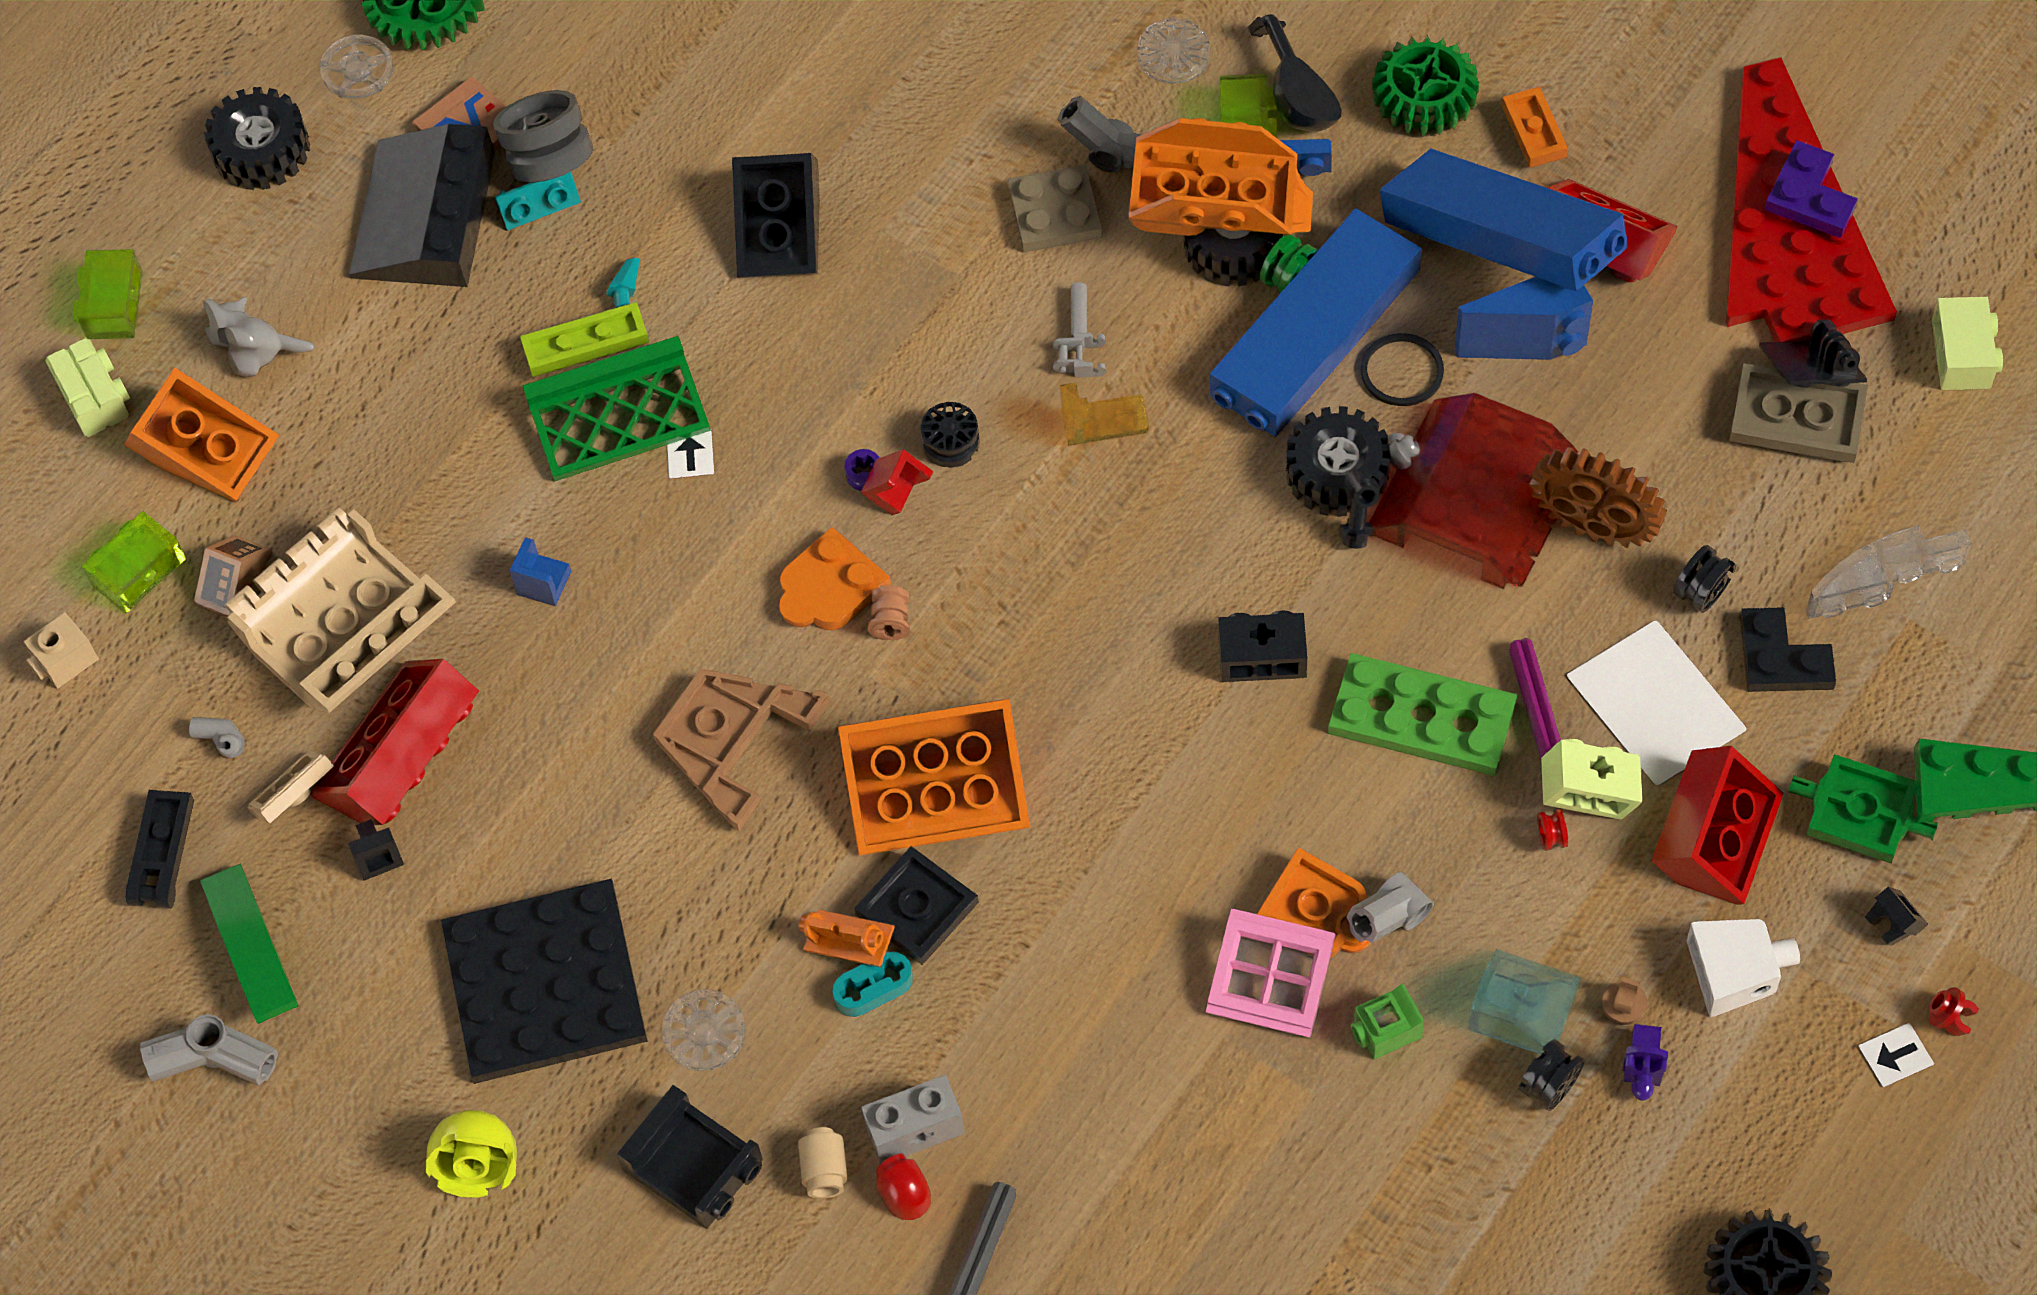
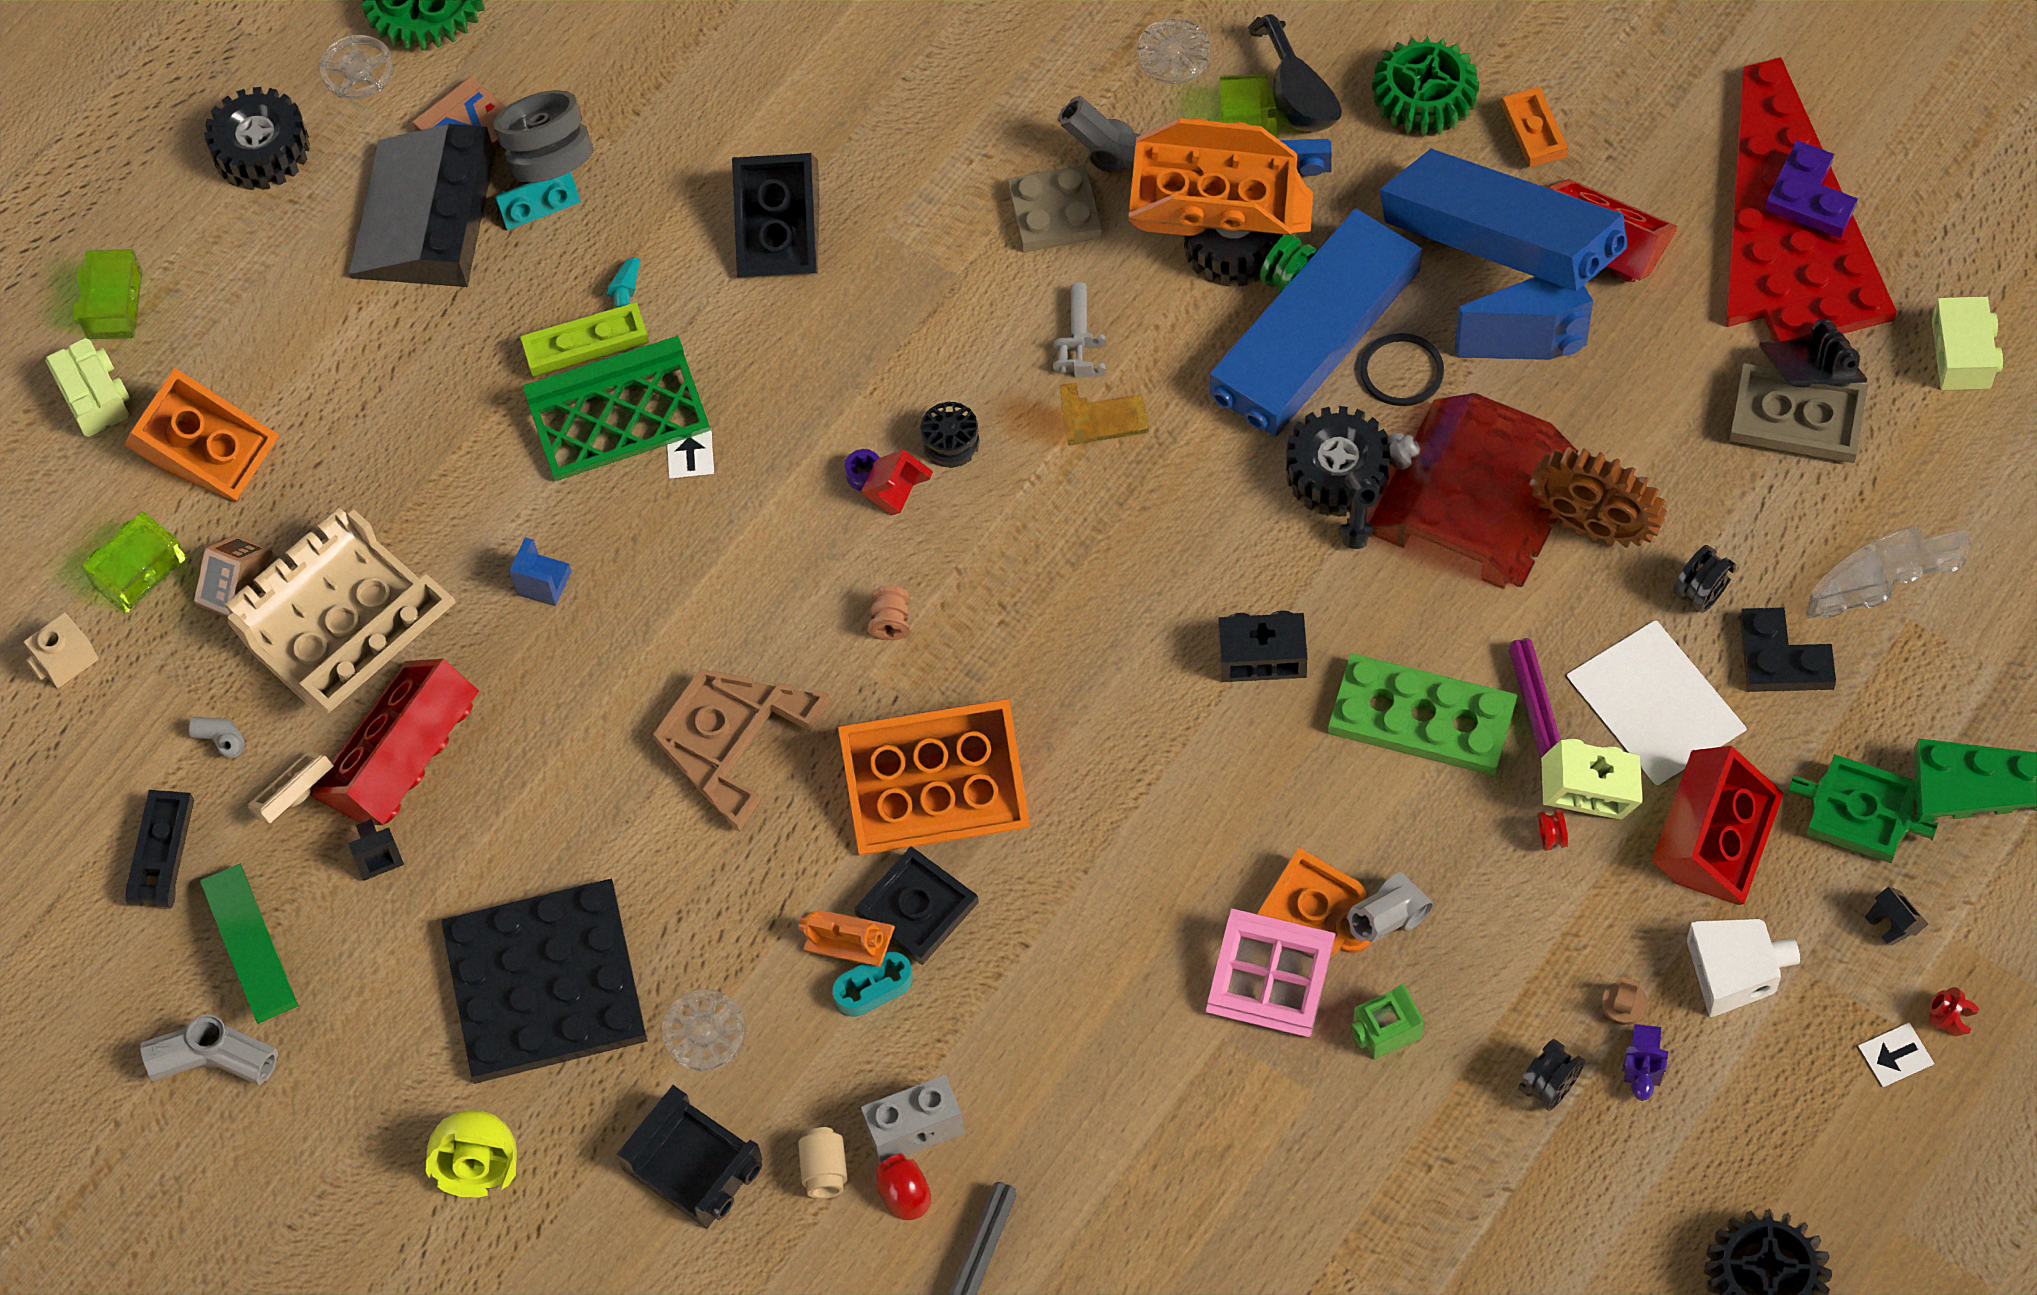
light grey animal [203,297,315,377] -> none
orange plate [779,527,891,630] -> none
clear light blue slope [1468,949,1581,1054] -> none

